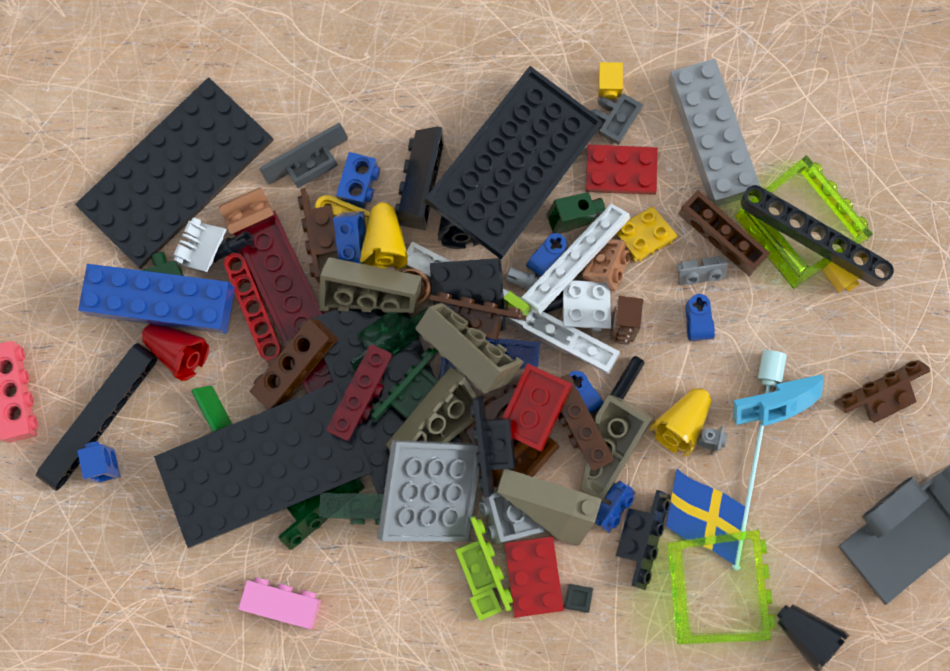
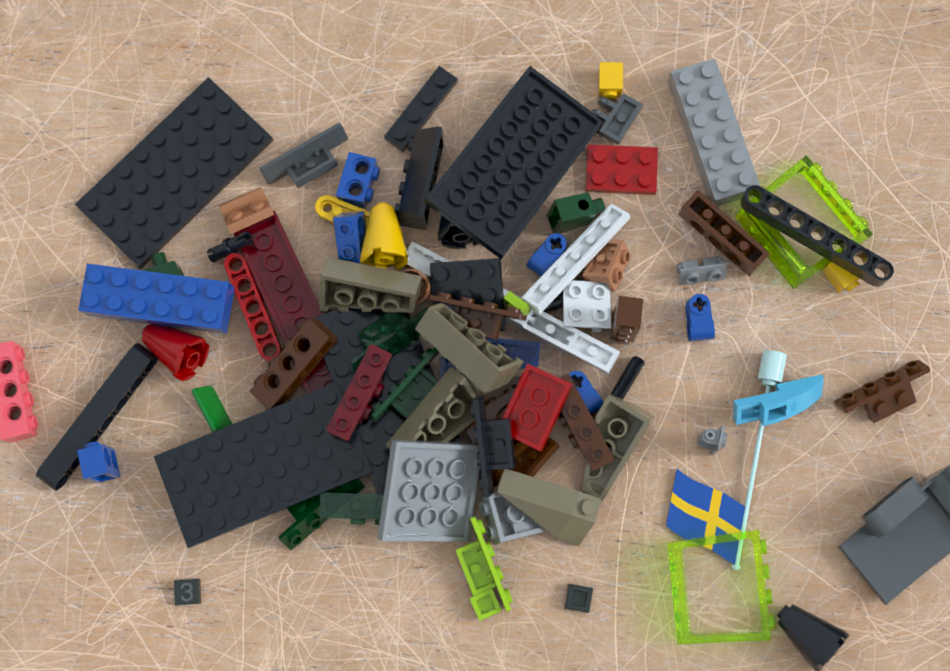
white hinge [173,218,227,272] -> none
bright pink brick [238,577,321,629] -> none
reddish brown bracket [298,188,337,283] -> none
red plate [504,537,564,618] -> none
light grey pin [506,267,539,291] -> none
blue hinge [595,481,635,533] -> none
yellow hinge [616,206,678,262] -> none
black bracket [616,490,671,590] -> none
yellow cone [650,388,712,456] -> none
none -> pearl dark grey tile [174,579,201,606]
none -> black plate [384,66,458,152]

